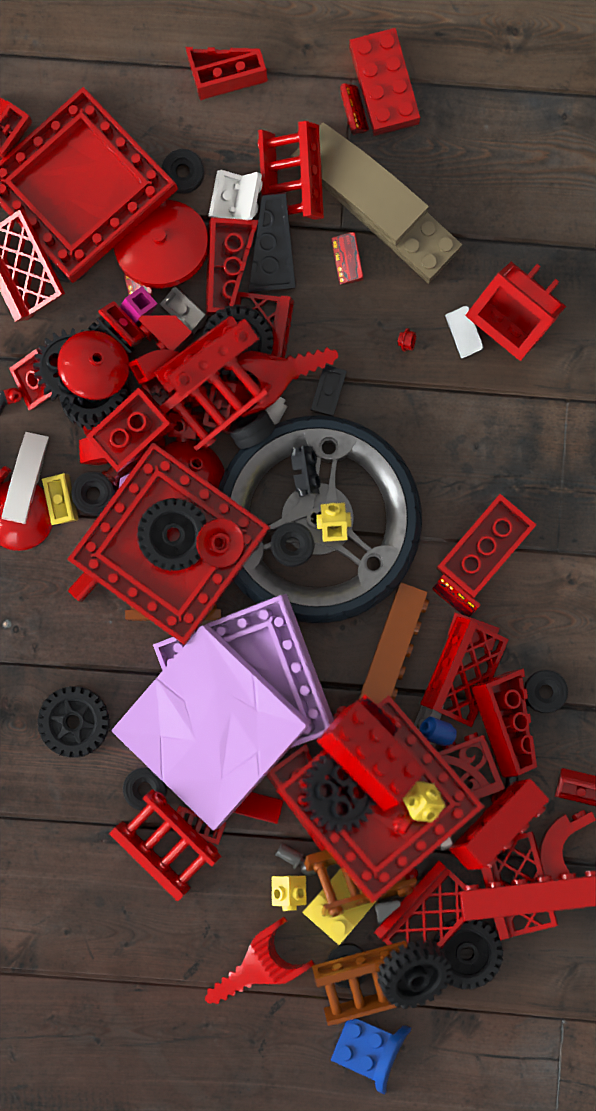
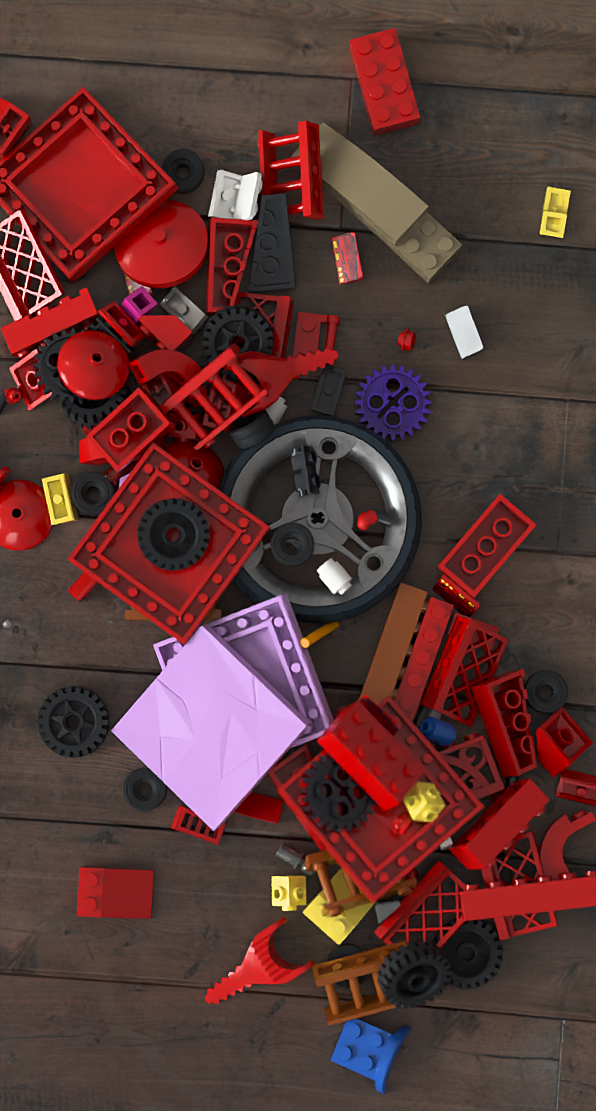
white slope [2,432,49,524] -> none
red fence [109,789,222,901] -> none
red fence [153,316,259,397] -> none
red wedge [186,47,268,100] -> none
red dish [197,519,244,567] -> none
light yellow brick [316,503,351,542] -> none
slope [340,83,369,135] -> none
red piece [465,261,566,361] -> none
none -> red wedge [1,287,99,359]
none -> red slope [77,866,154,919]
none -> red plate [293,312,341,364]
none -> light orange bar [300,621,339,648]
none -> white brick [317,558,352,595]
none -> dark purple gear [354,364,432,442]
none -> arm [357,509,394,530]
none -> red brick [394,597,454,723]
none -> red slope [536,706,593,778]
none -> light yellow slope [539,187,571,238]

